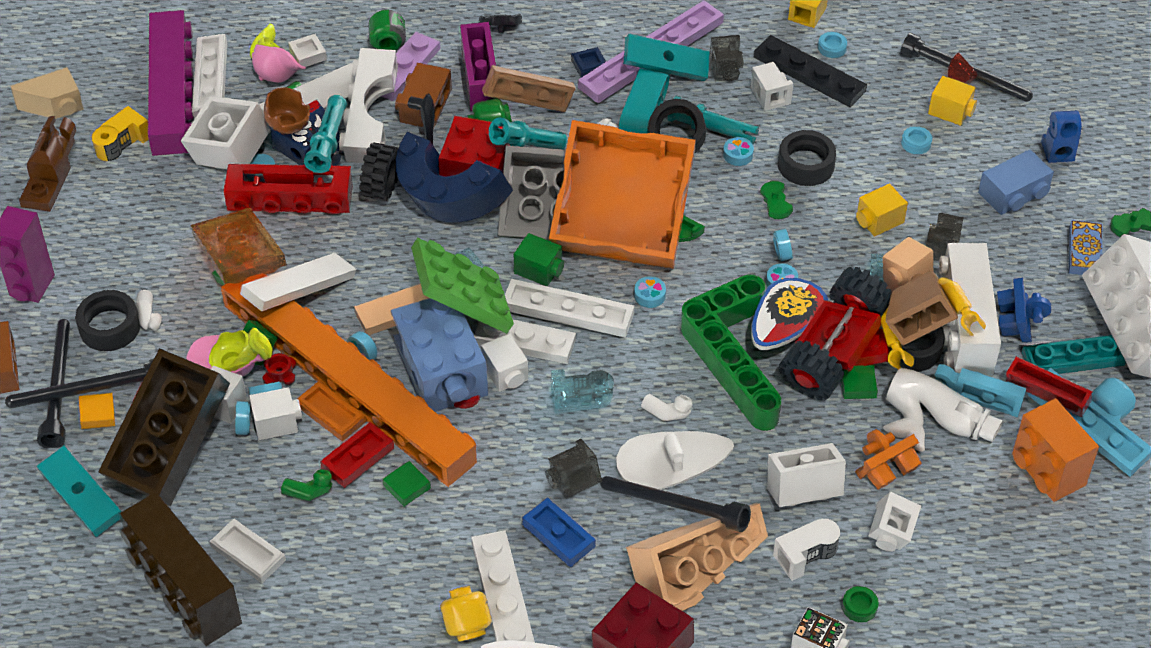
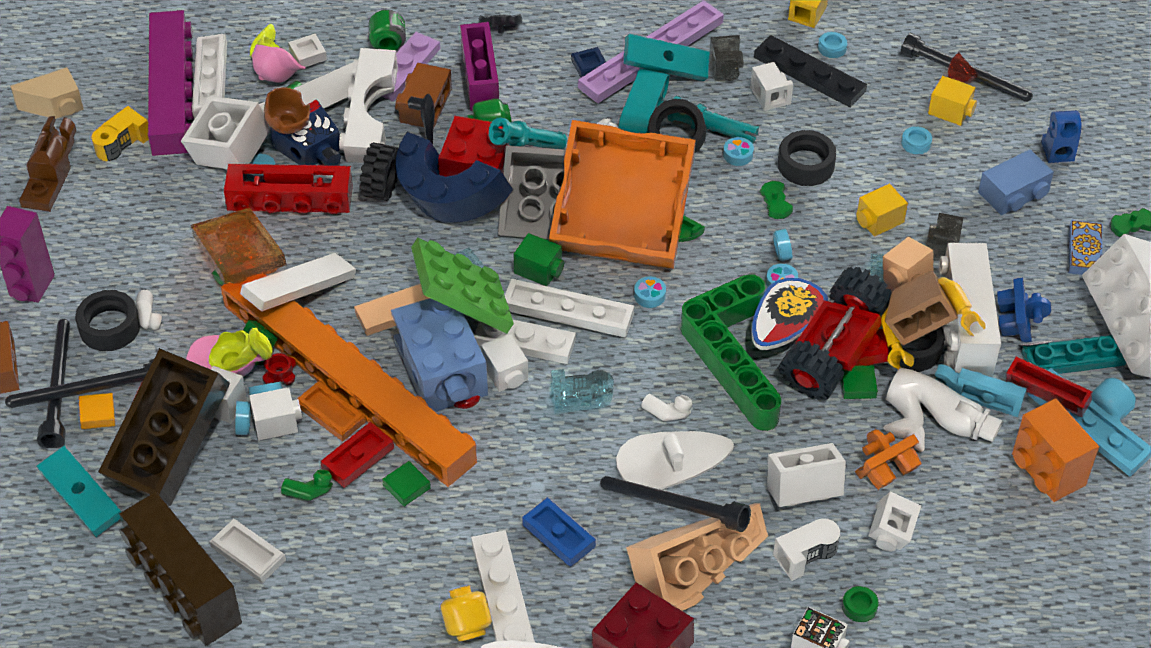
teal pin [304,95,347,173] -> none
medium azure tile [347,331,377,360] -> none
medium nougat tile [482,65,576,112] -> none
clear smoke brick [545,439,602,499] -> none

